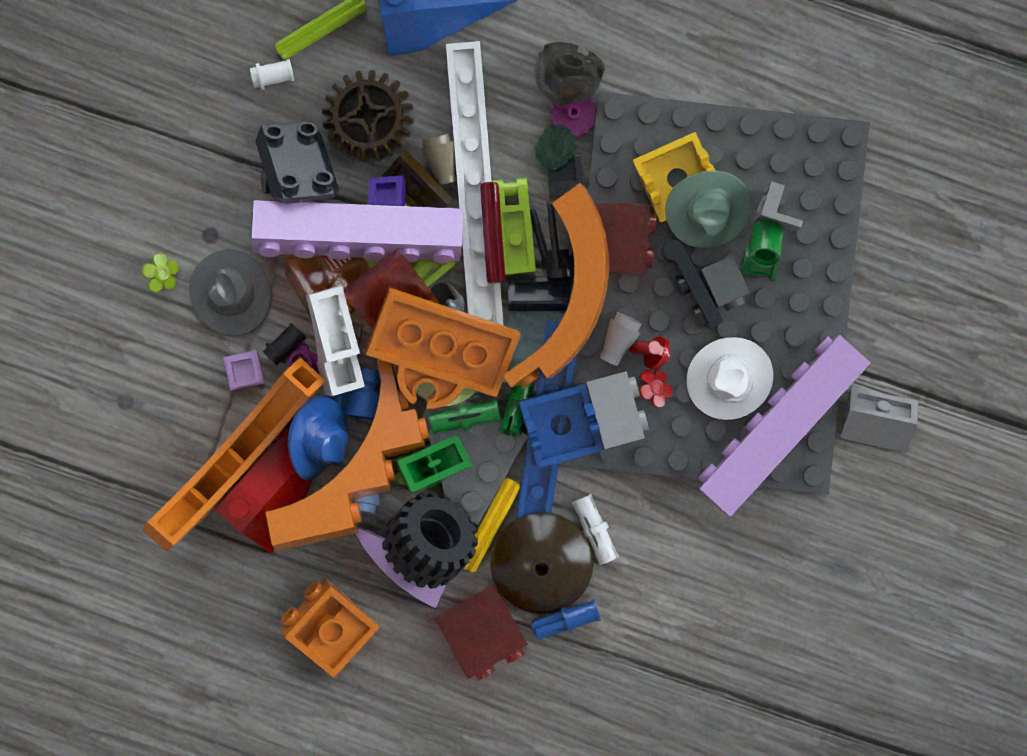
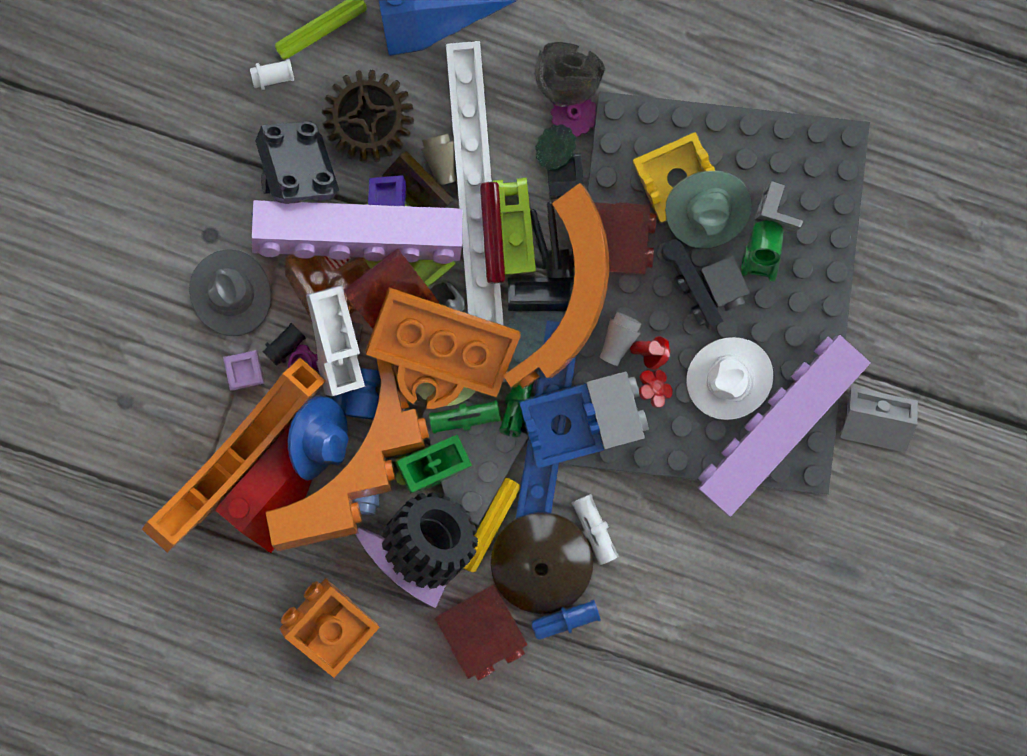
lime plant [141,253,179,292] -> none

